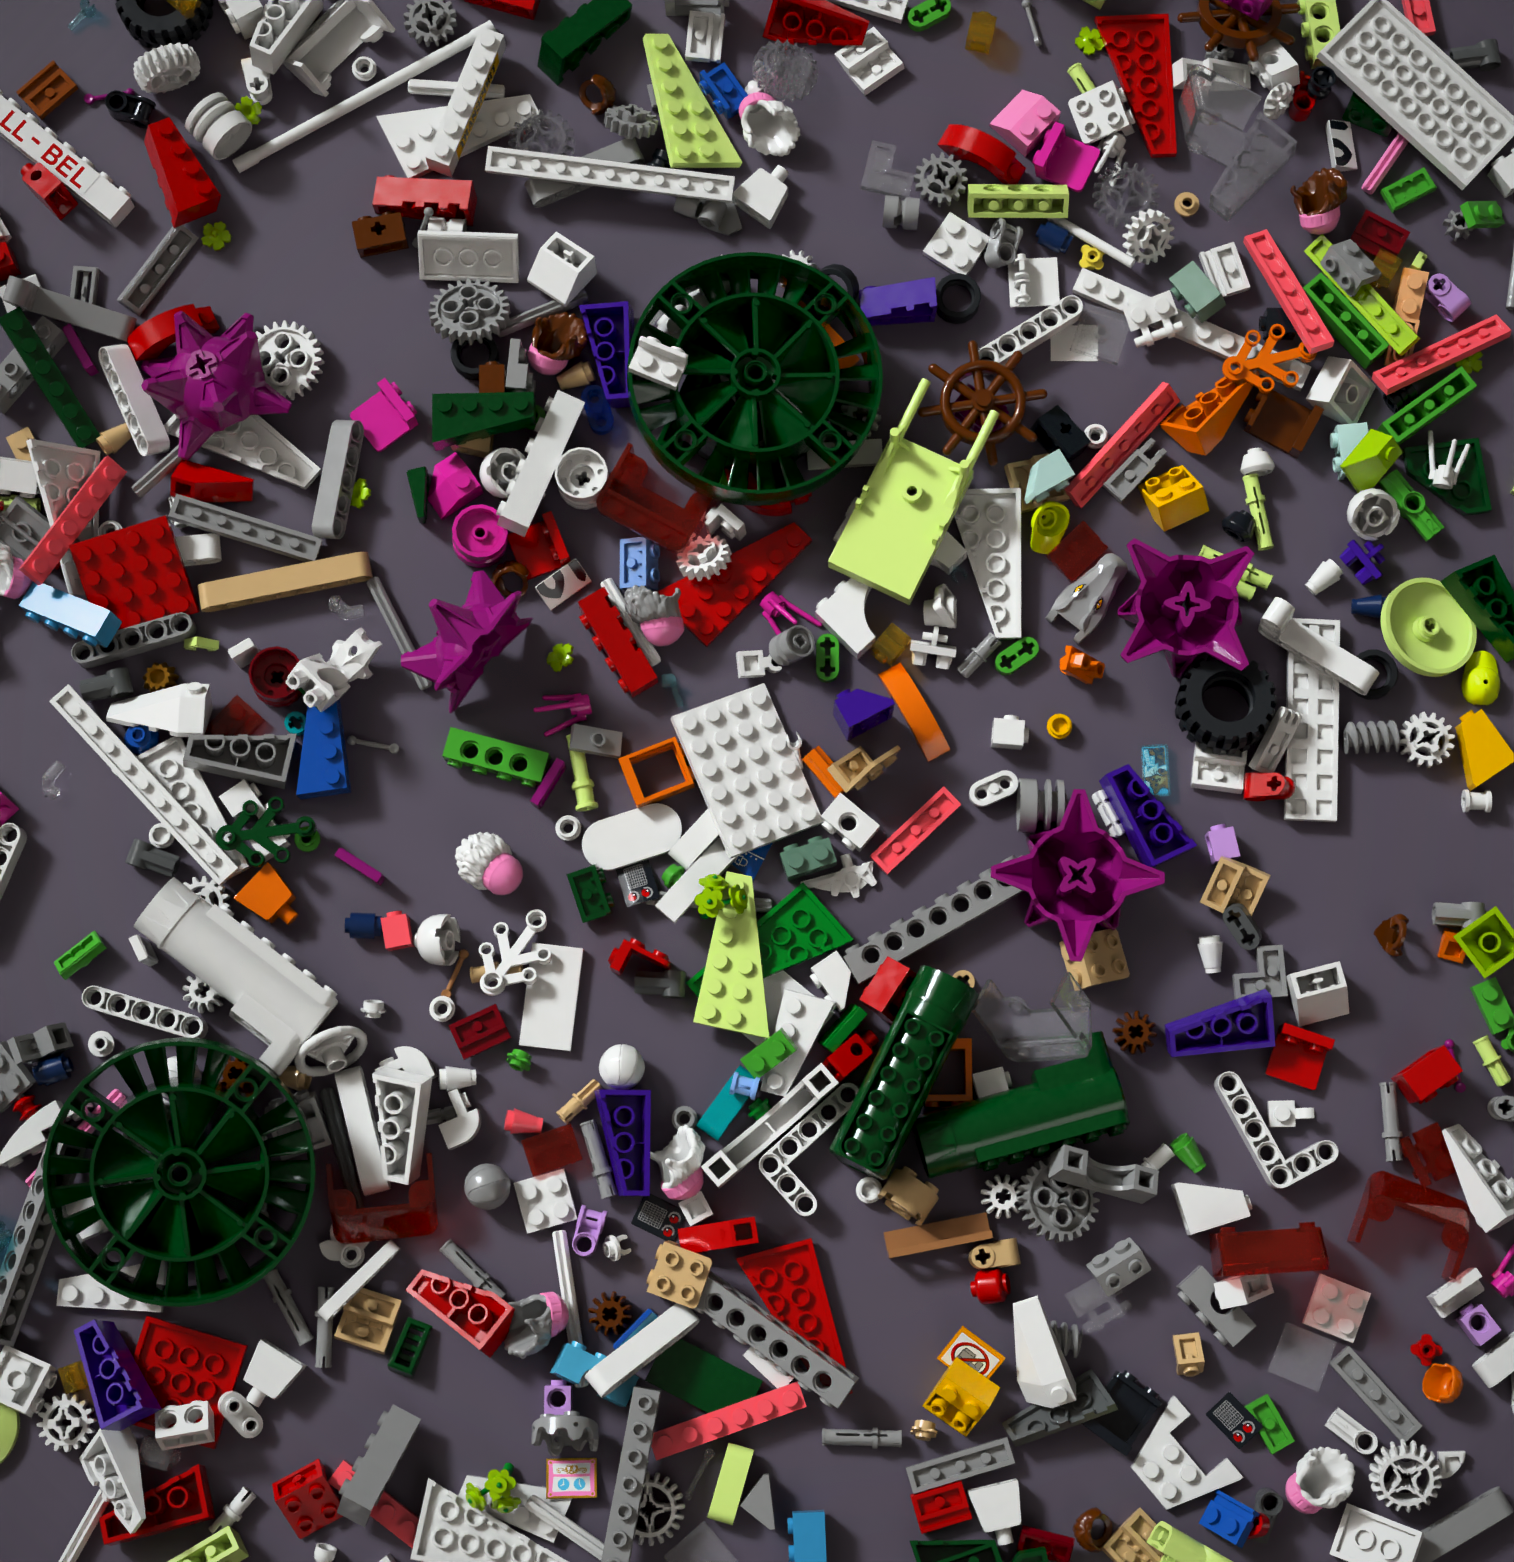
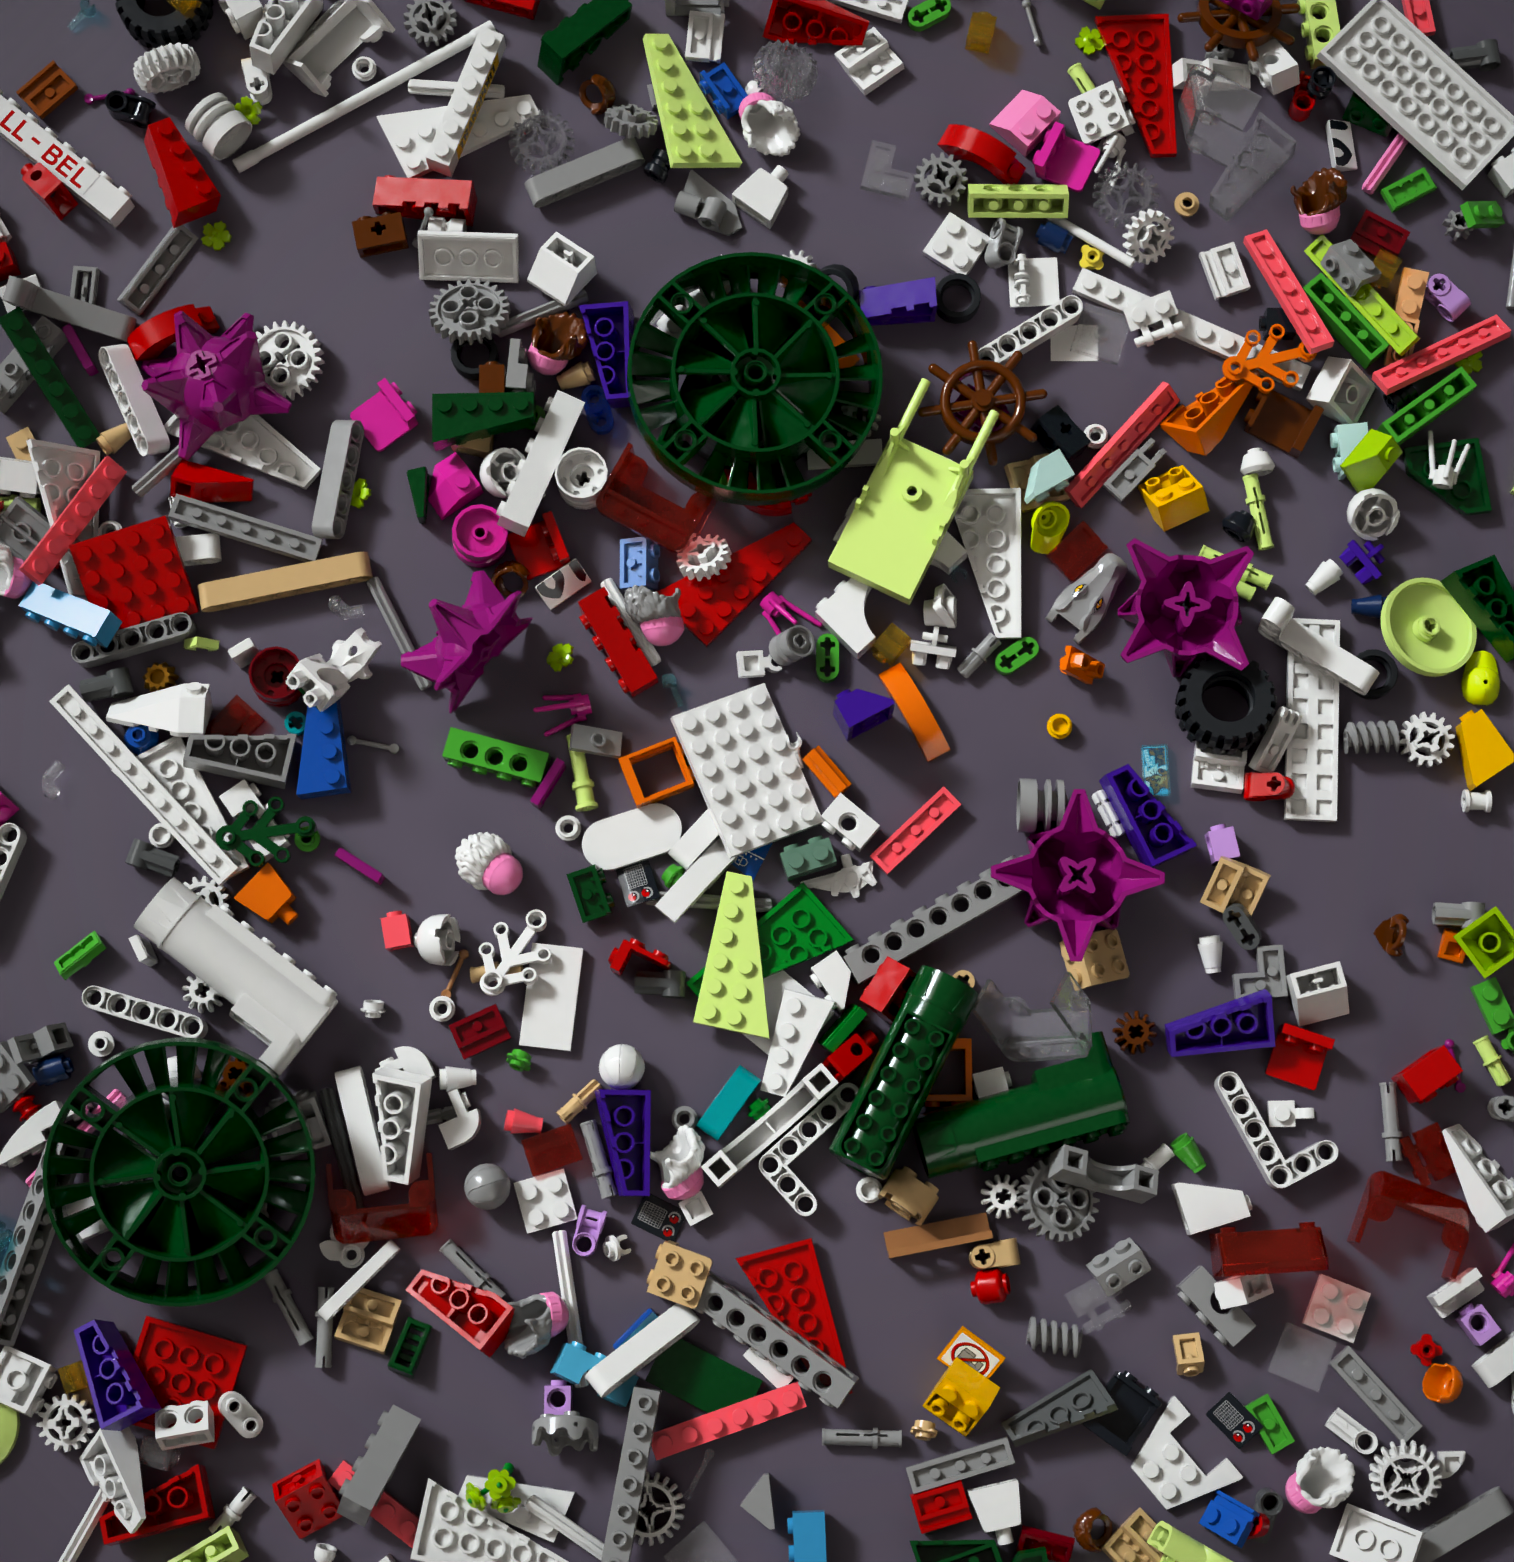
white wing [56,1260,168,1312] -> none
white torso [243,1339,307,1407] -> none
tan cone [279,1066,312,1091] -> none
white piece [294,1026,368,1077] -> none
dark blue brick [345,912,382,939] -> none
white plate [485,146,735,203] -> none
sticker [546,1458,597,1499] -> none
reddish brown gear [588,1291,633,1336] -> none
white bracket [628,336,688,391] -> none
red slope [678,1216,759,1253] -> none
lime plant [694,874,748,919] -> none
white bracket [705,503,746,541] -> none
yellowish green beam [707,1442,754,1526] -> none
light blue bush [729,1072,760,1101] -> none
bright green plate [740,1028,798,1079] -> none
tan bracket [827,745,901,793] -> none
light grey wheel [882,195,920,231] -> none
white plate [969,770,1018,807] -> none
white brick [991,715,1029,750] -> none
white wedge [1013,1295,1077,1408] -> none
sand green brick [1169,261,1226,323] -> none
white gear [1263,82,1294,120] -> none
bright green piece [1378,469,1445,542] -> none
yellowish green tile [1410,251,1427,270] -> none

